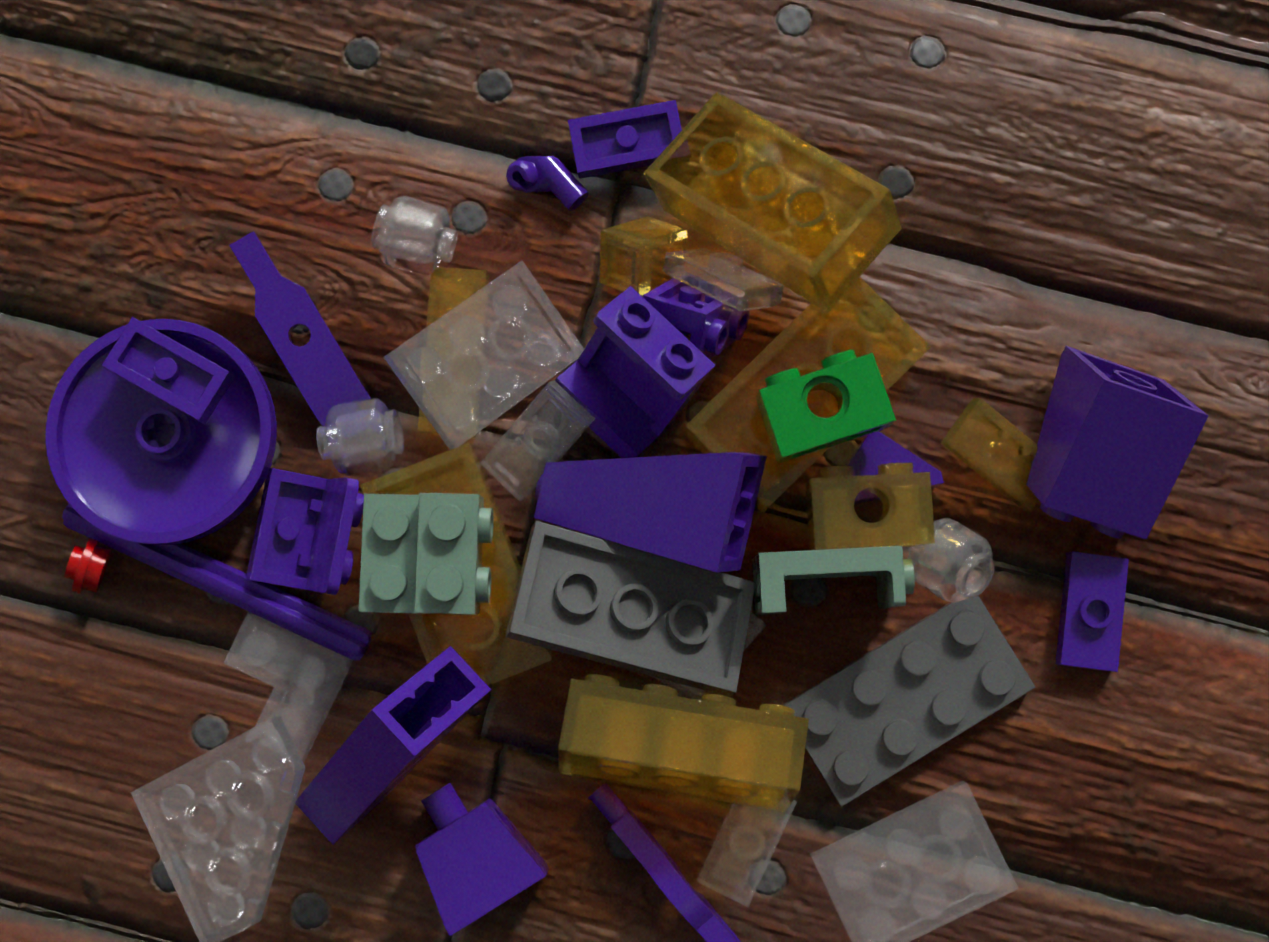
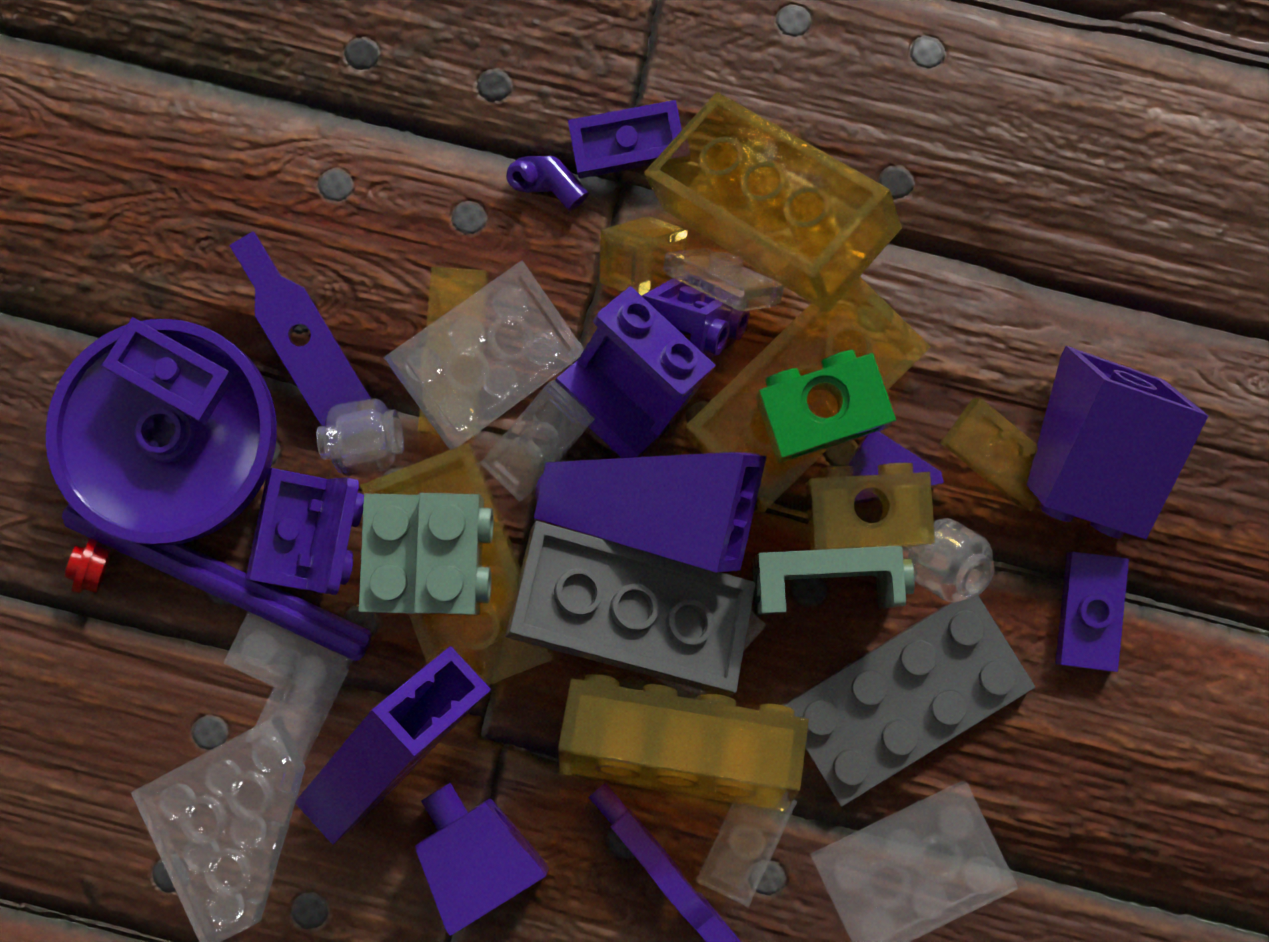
clear head [371,196,458,276] -> none

